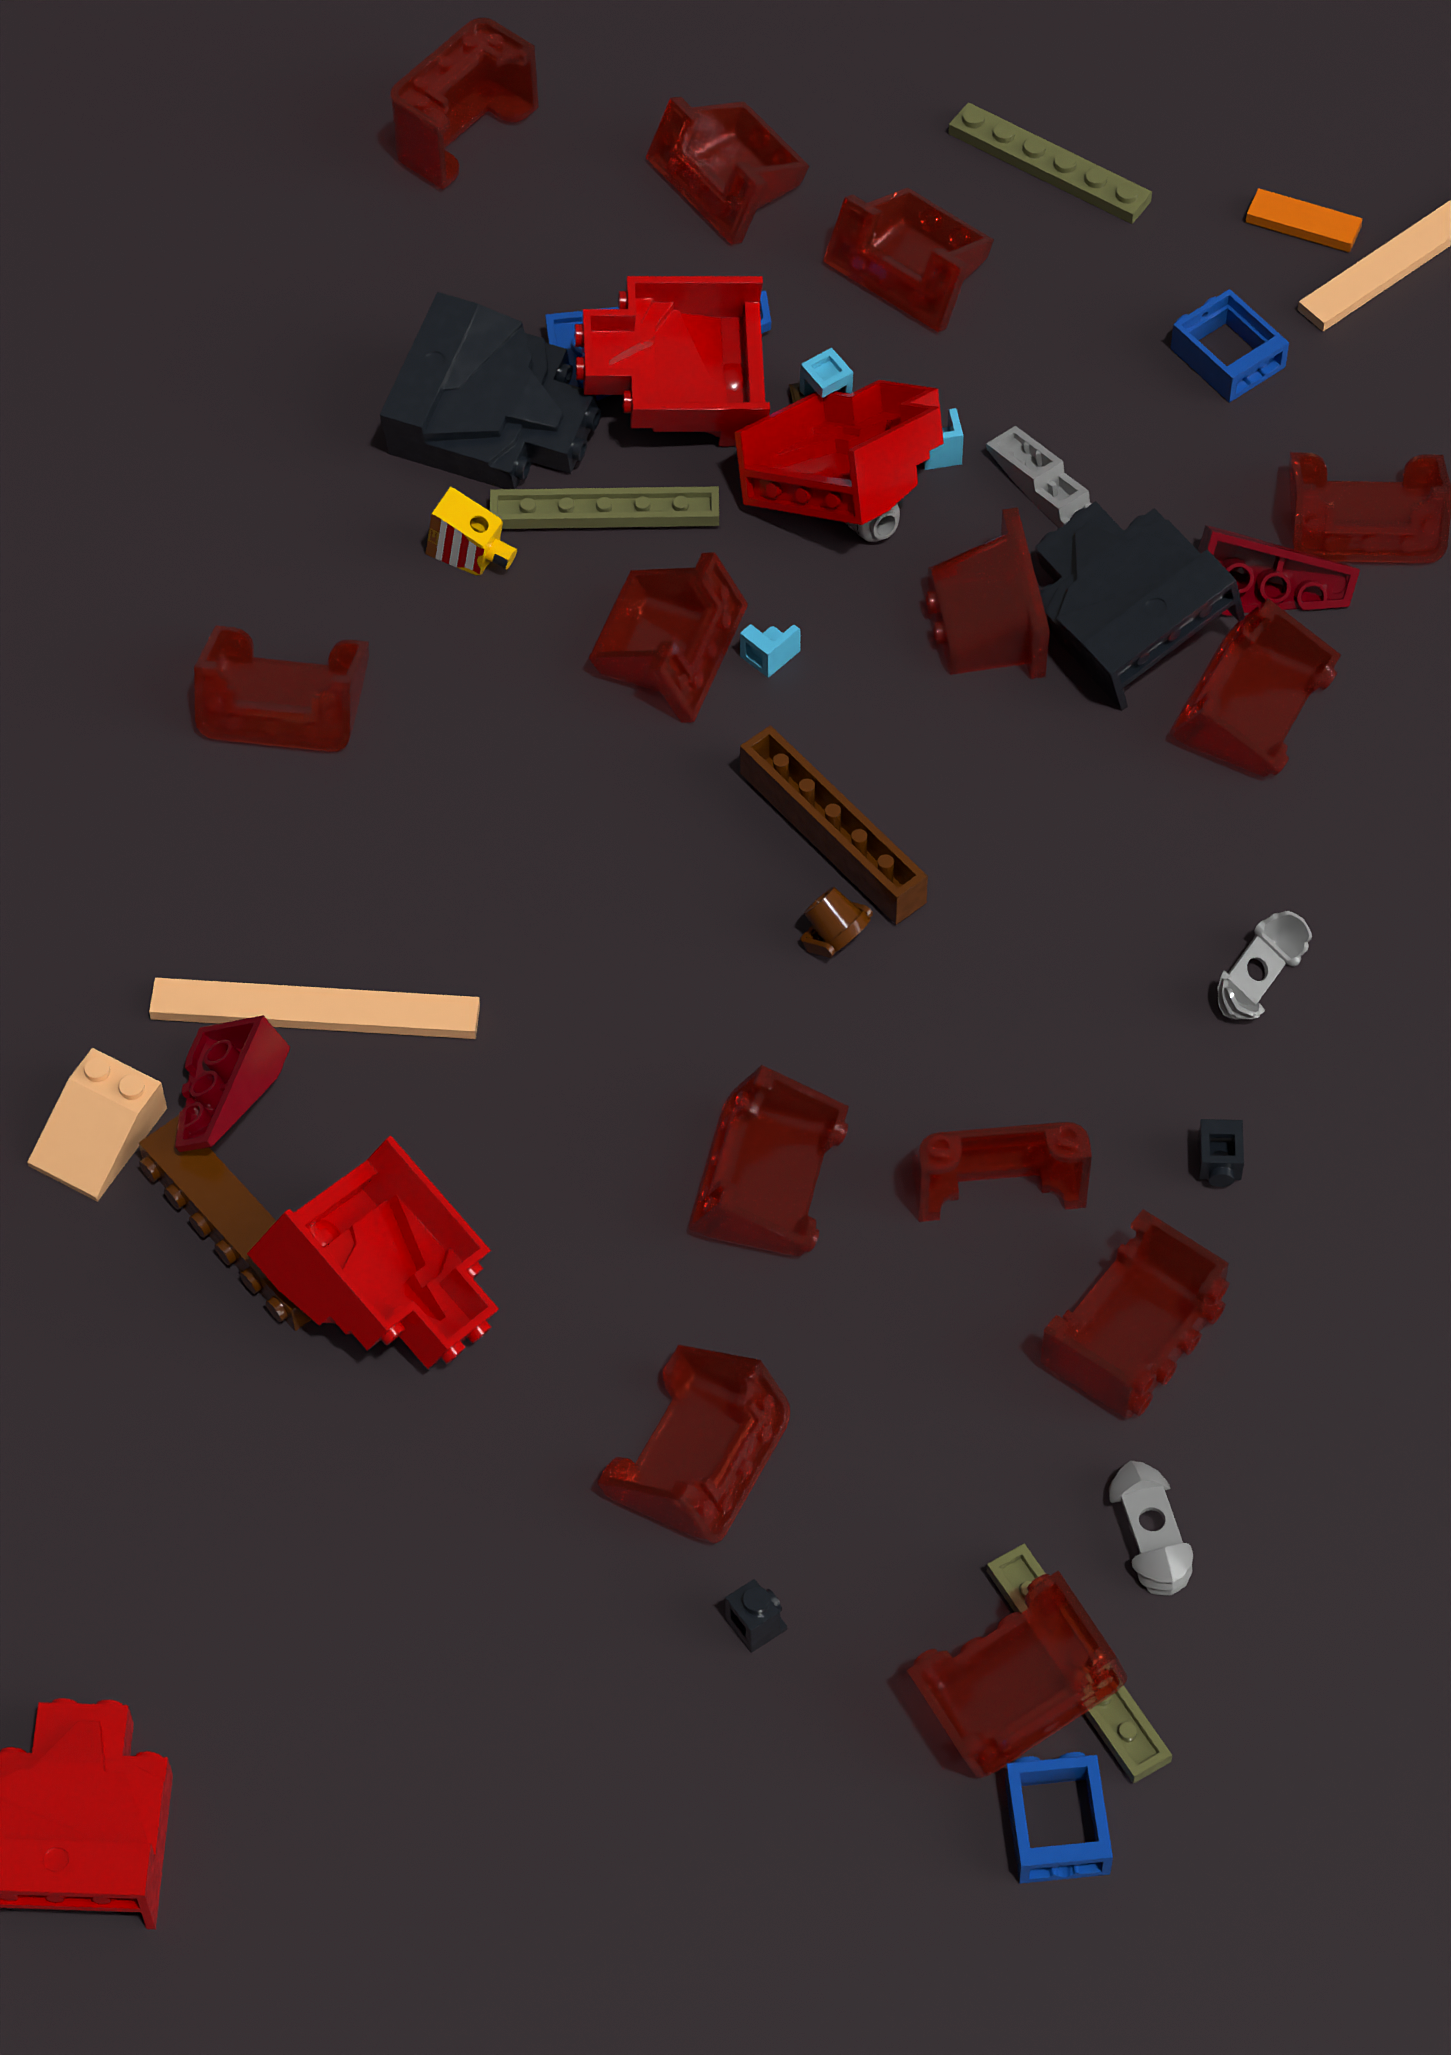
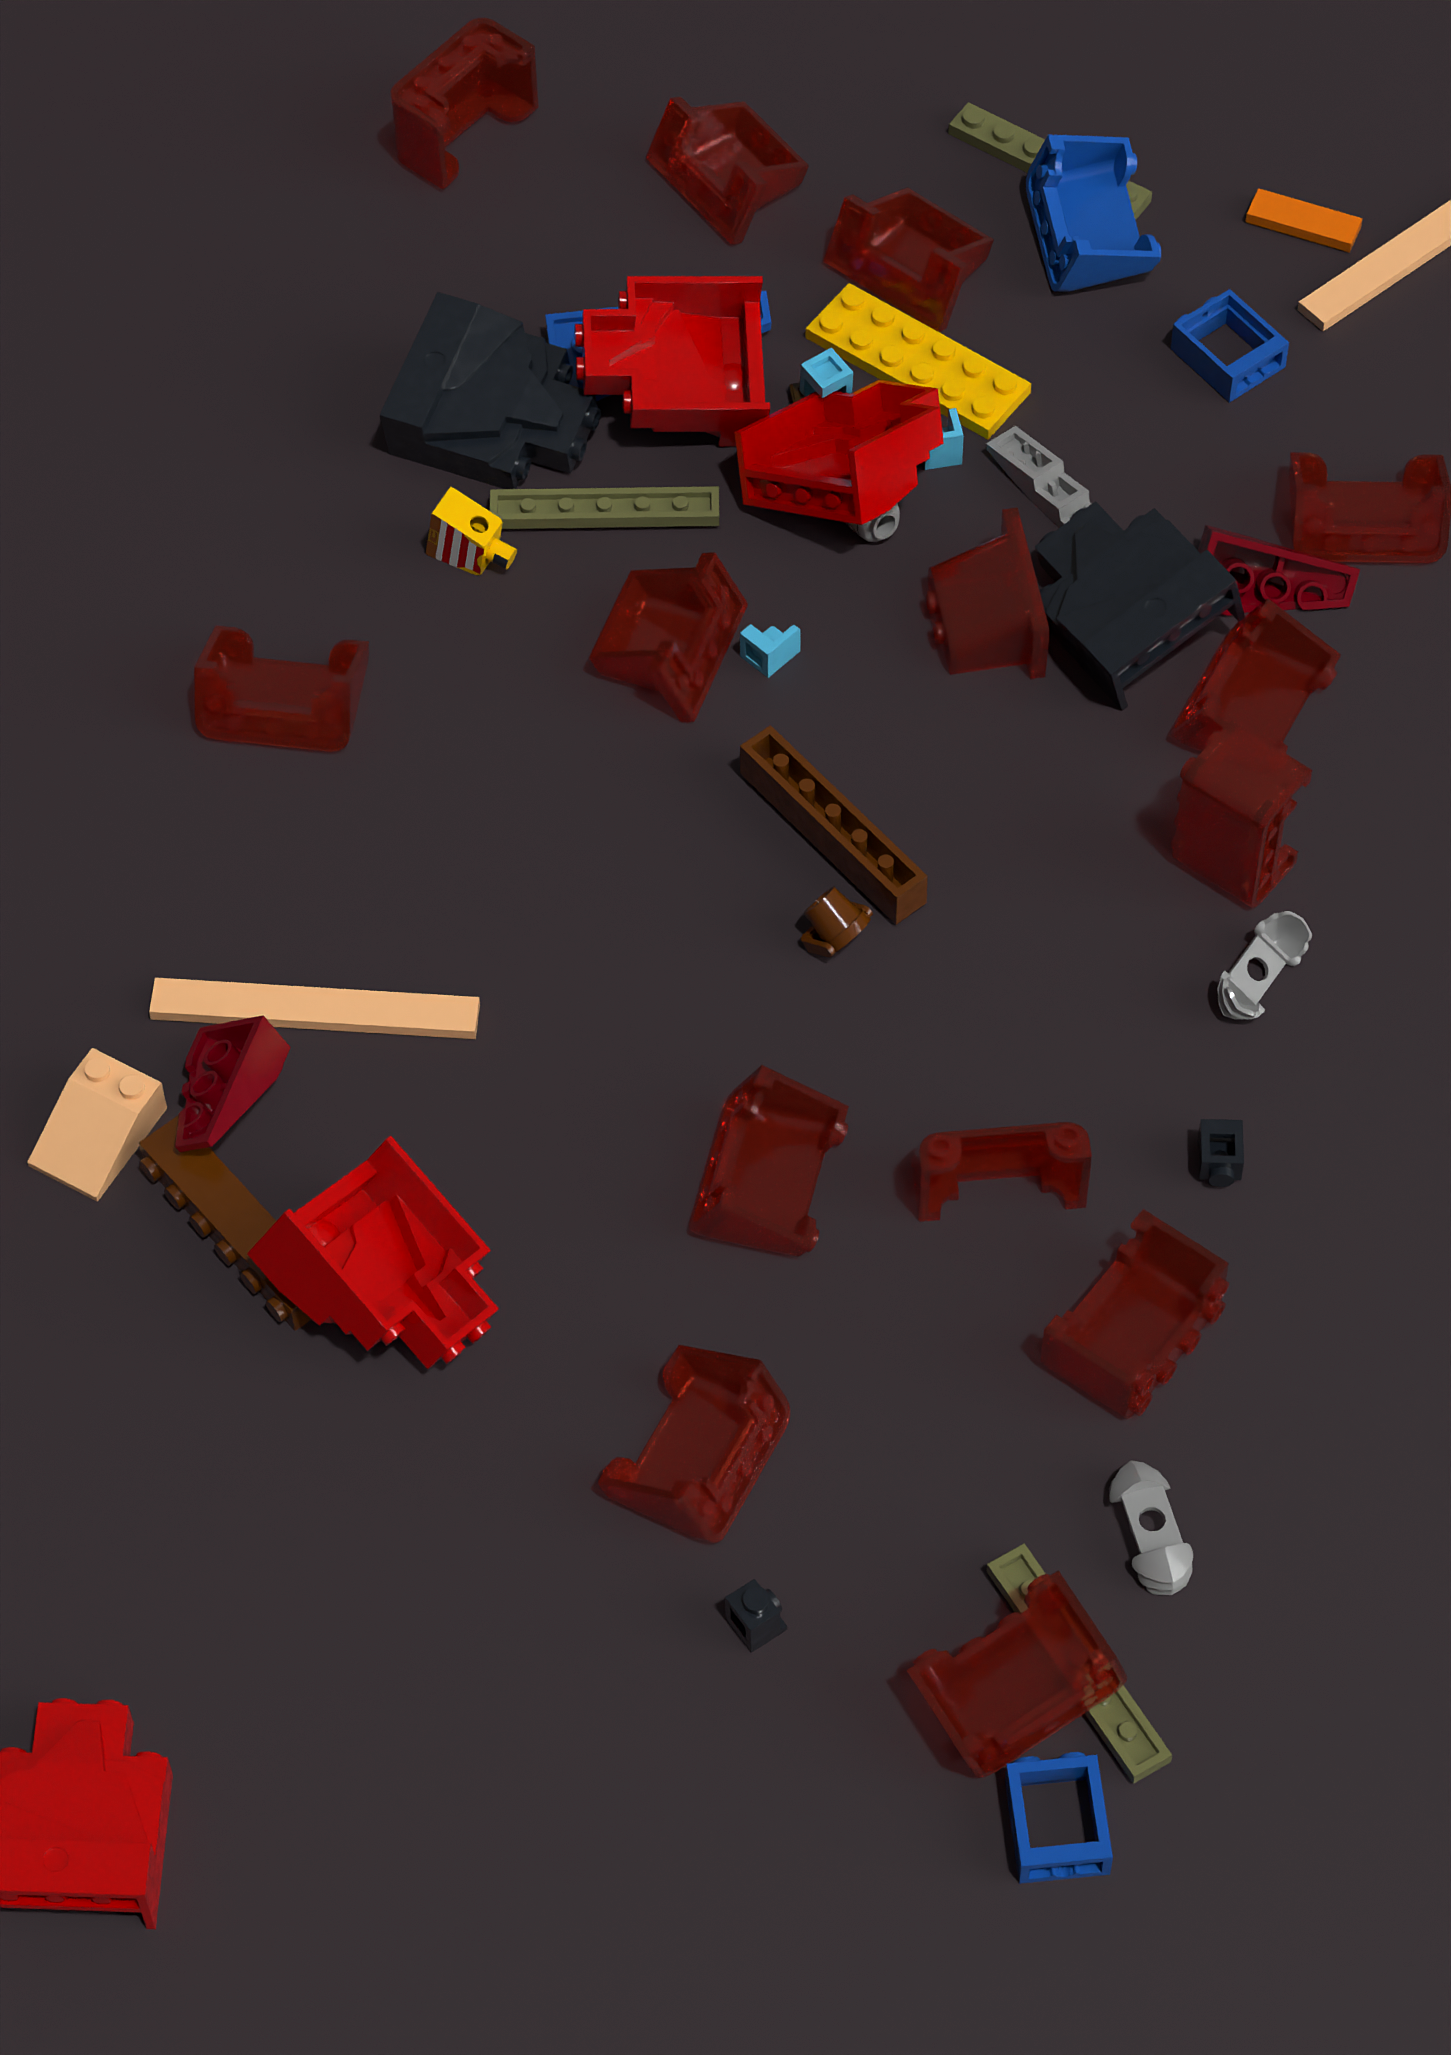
none -> yellow plate [805,283,1031,440]
none -> blue windscreen [1026,134,1161,292]
none -> clear red windscreen [1171,720,1312,908]

